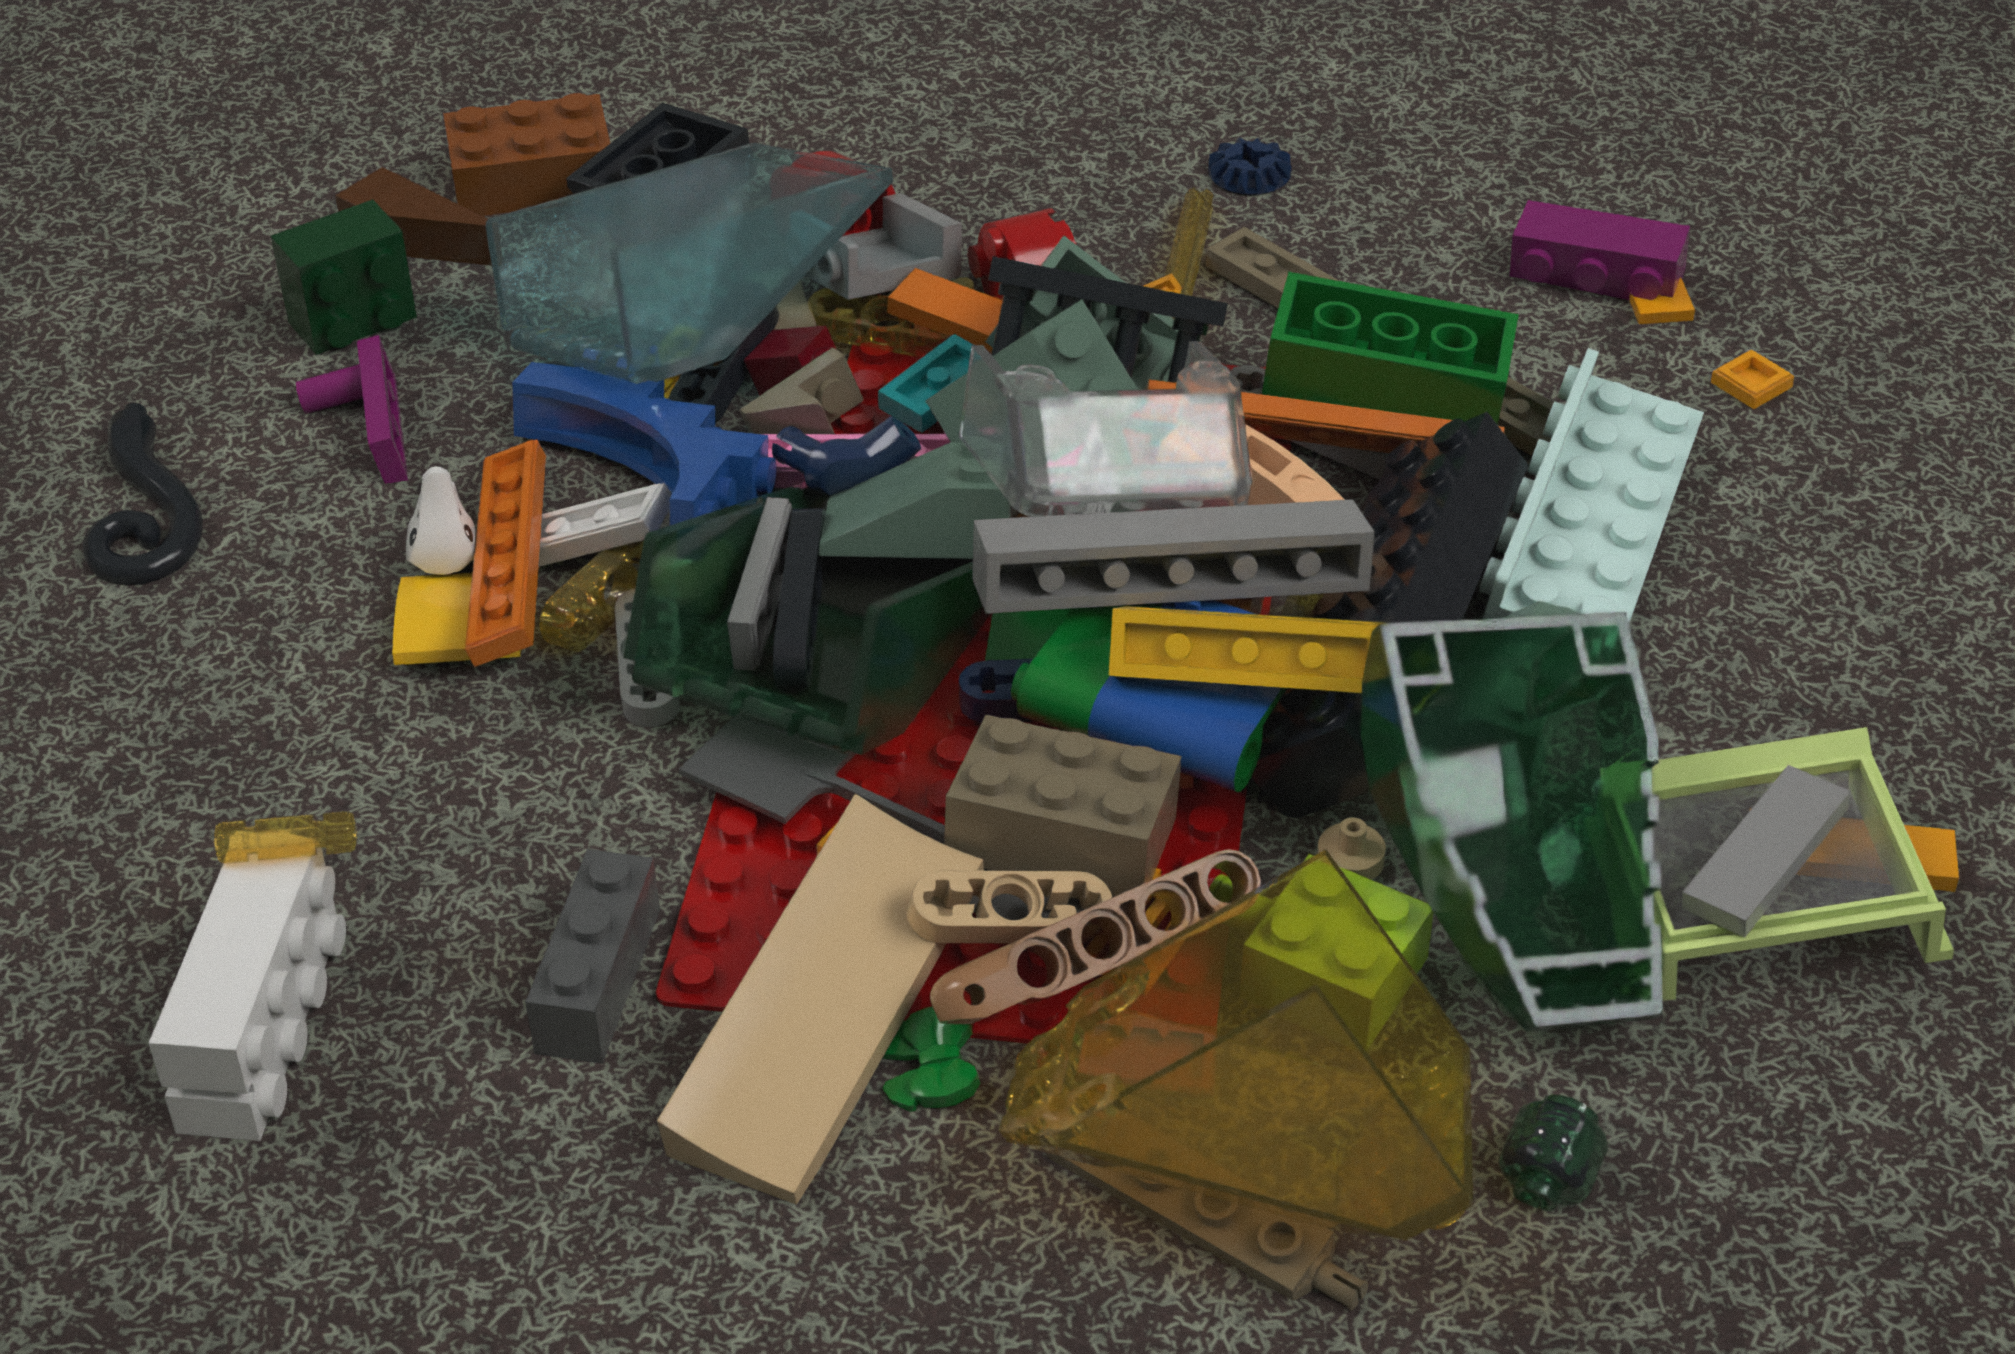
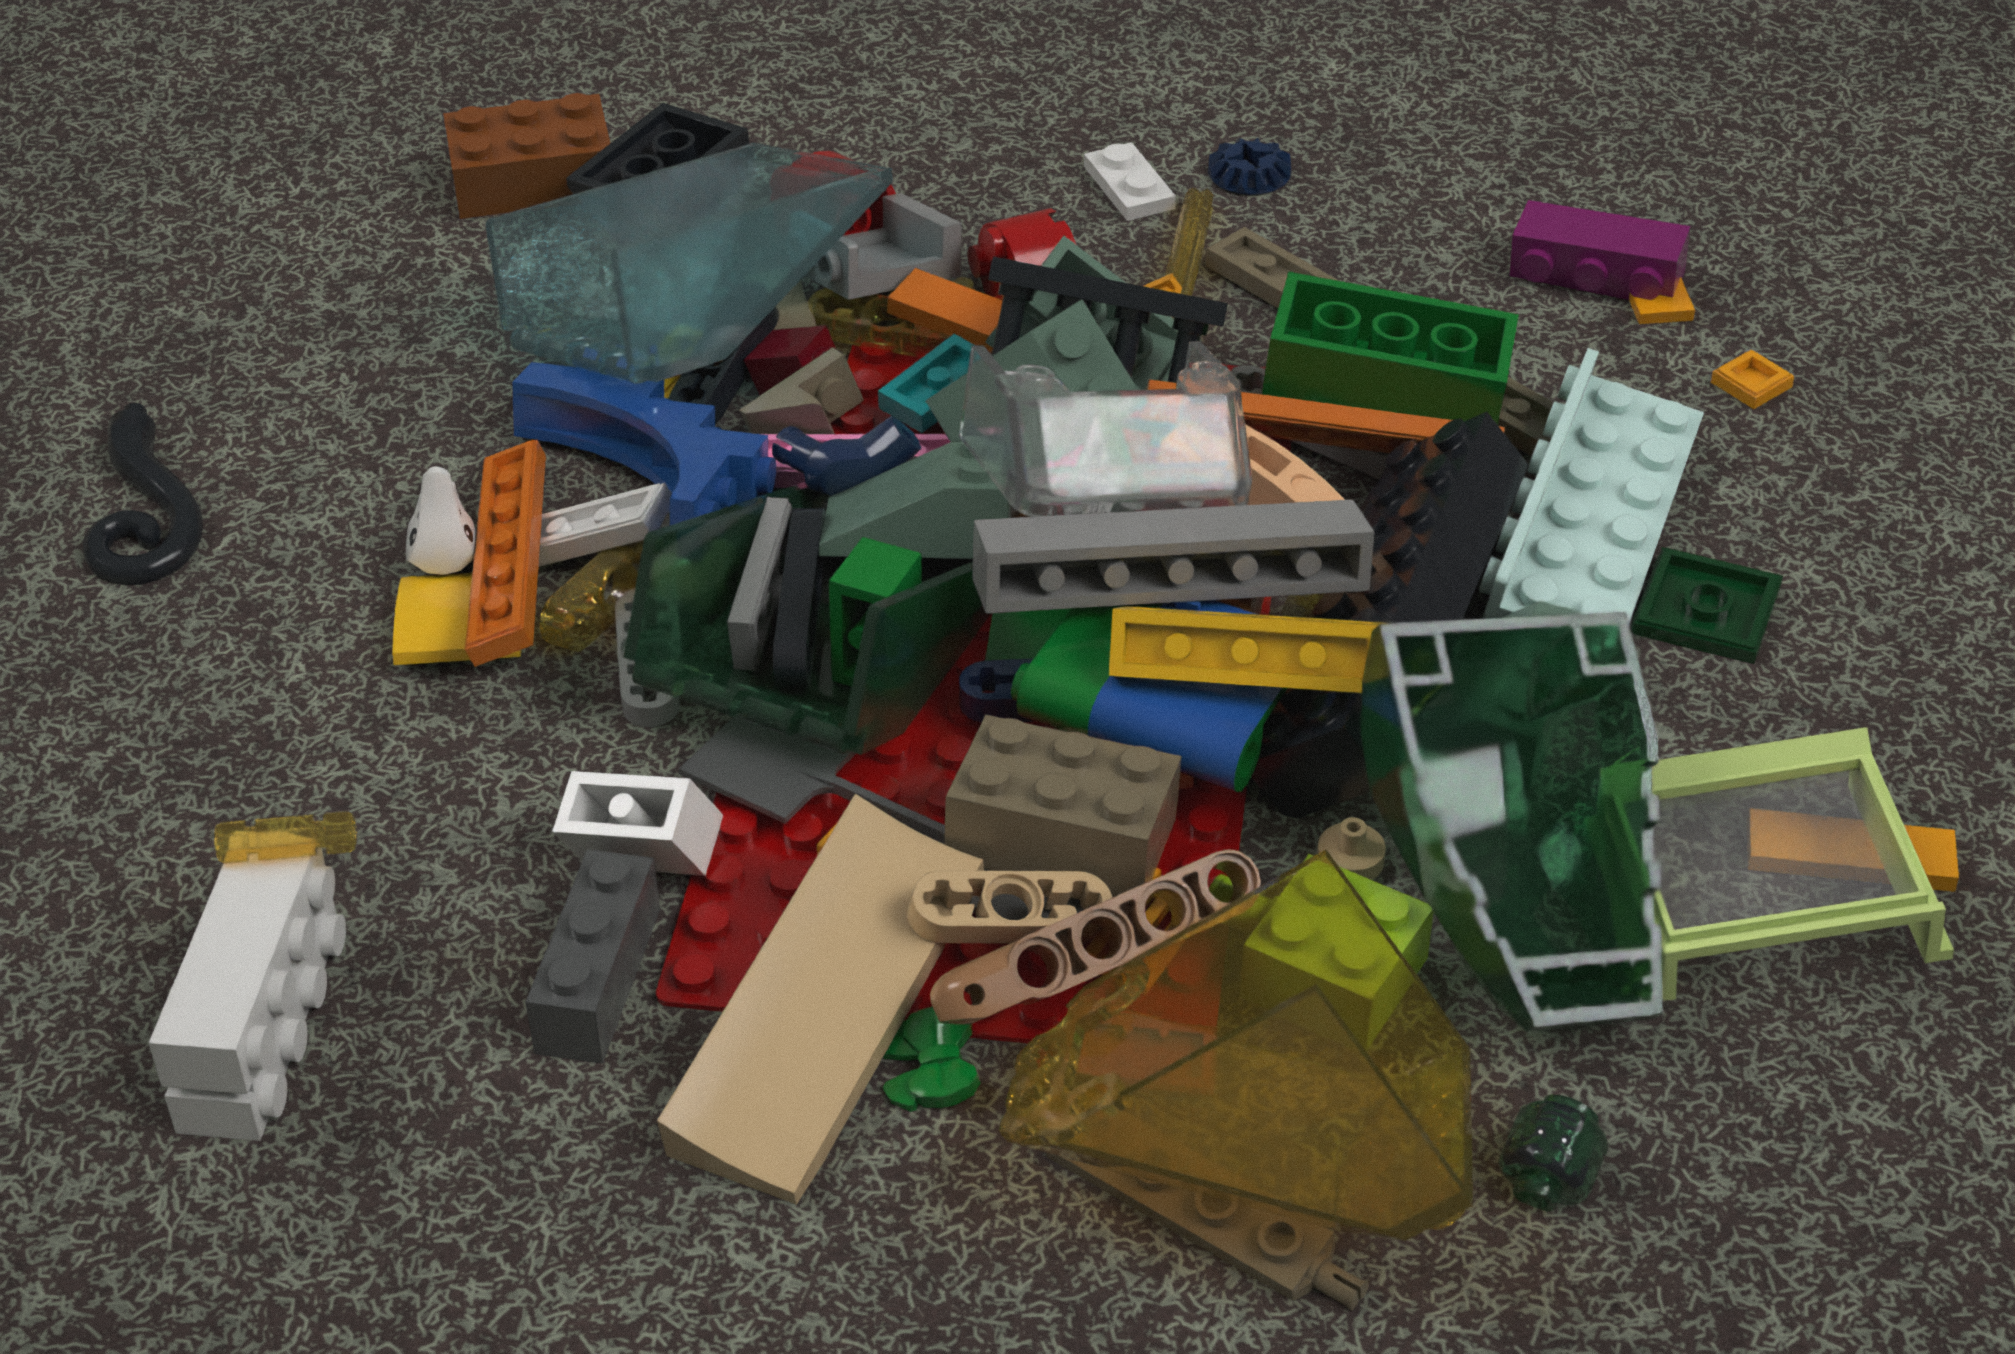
dark green brick [270,199,417,355] -> none
magenta piece [296,335,408,484] -> none
reddish brown slope [335,167,501,266] -> none
light grey tile [1682,765,1851,937] -> none
none -> white brick [552,771,723,876]
none -> green brick [829,537,922,698]
none -> white plate [1084,142,1176,221]
none -> dark green tile [1631,547,1783,664]

